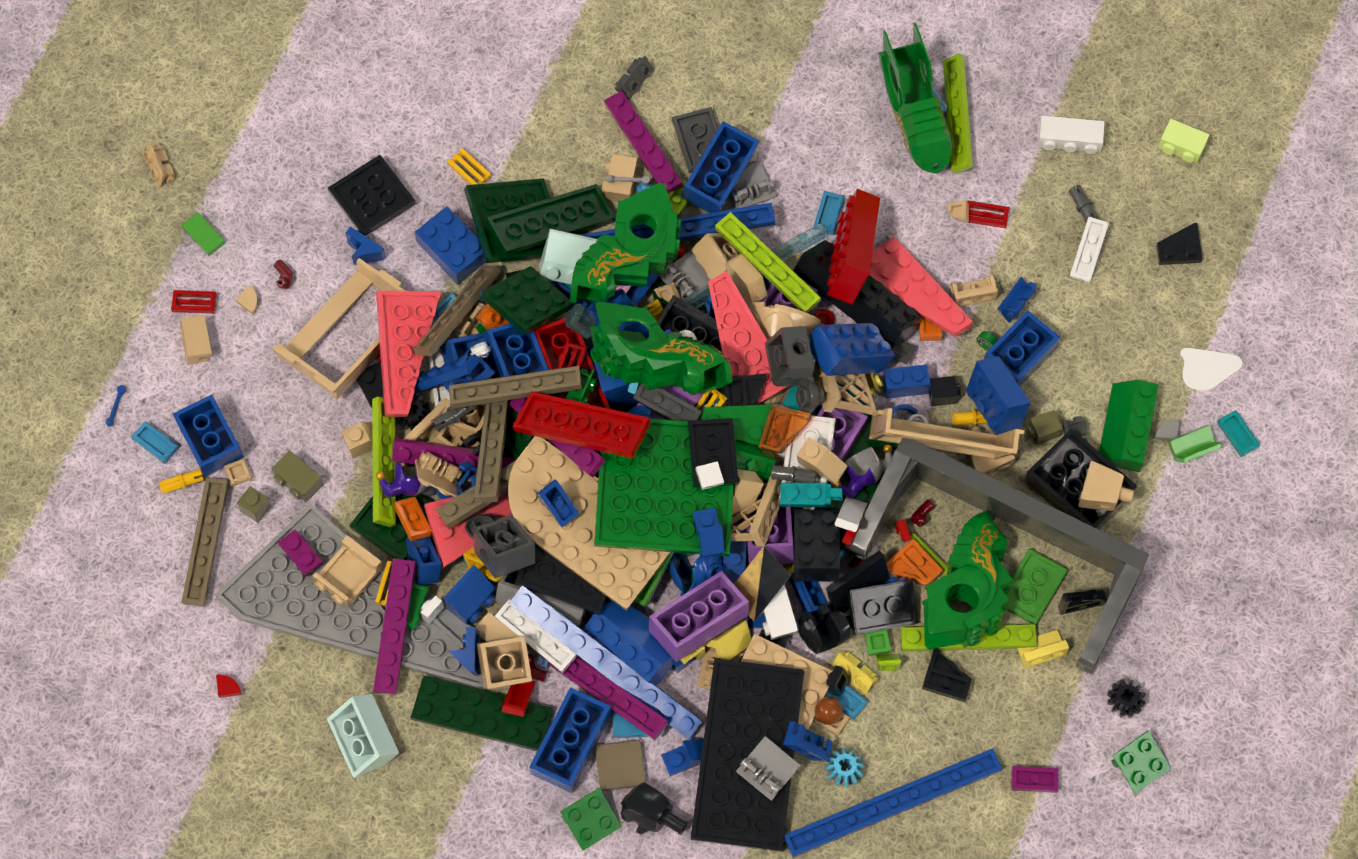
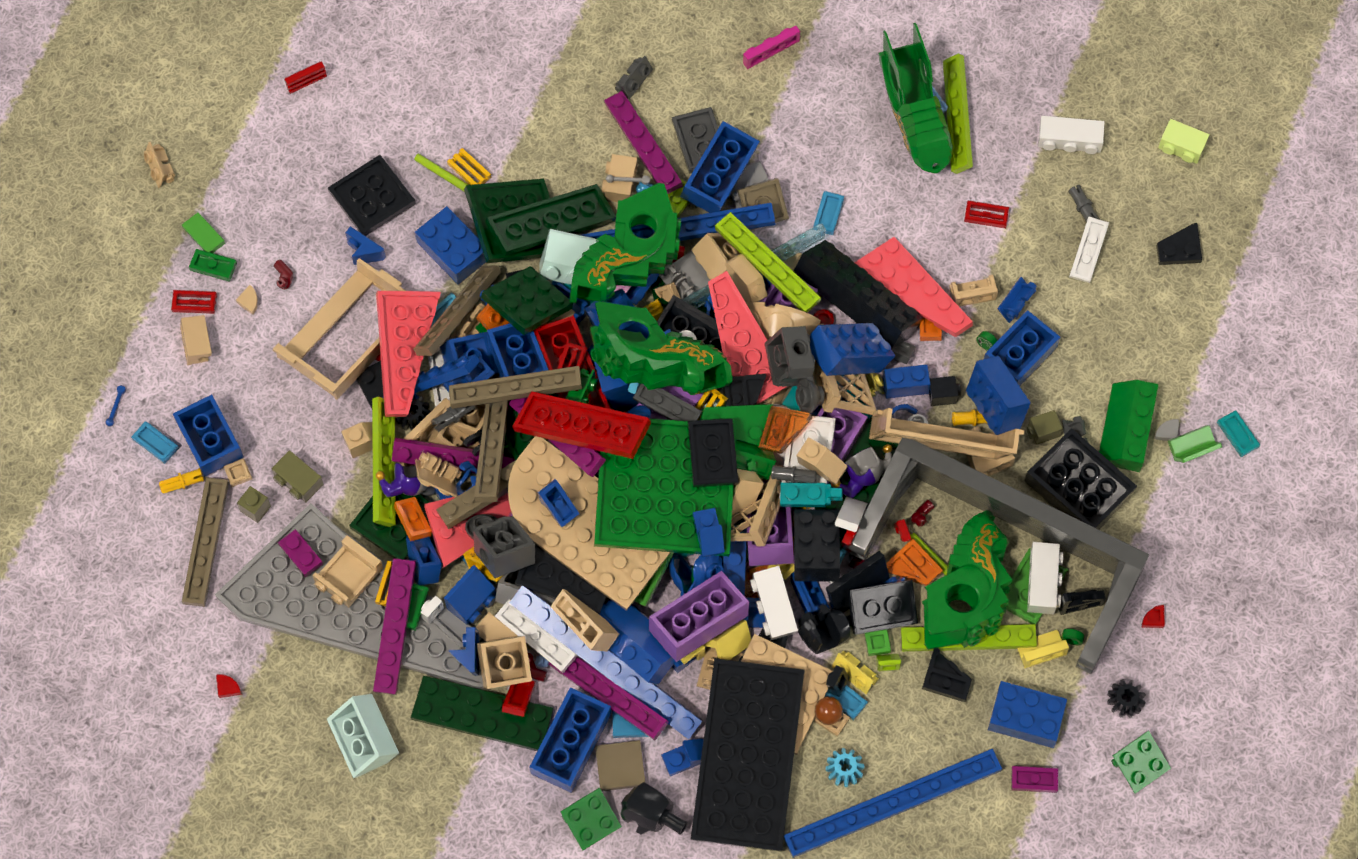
white plate [470,342,492,359] -> none
clear light blue tile [565,303,596,339] -> none
white tile [695,461,724,490] -> none
sticker [734,546,791,622] -> none
light grey hinge [736,736,801,801] -> none
blue hinge [783,721,833,762] -> none
red brick [827,188,880,304] -> none
tan tile [946,200,969,222] -> none
tan torso [1078,461,1134,511] -> none
white sticker [1180,348,1242,390] -> none
none -> green plate [189,249,237,282]
none -> red tile [284,61,327,94]
none -> lime bar [414,153,468,191]
none -> tan slope [551,589,619,651]
none -> dark tan tile [737,178,789,231]
none -> dark pink plate [743,25,800,70]
none -> blue brick [988,681,1067,748]
none -> white brick [1027,542,1063,615]
none -> green tile [1061,629,1085,646]
none -> red tile [1141,605,1165,628]

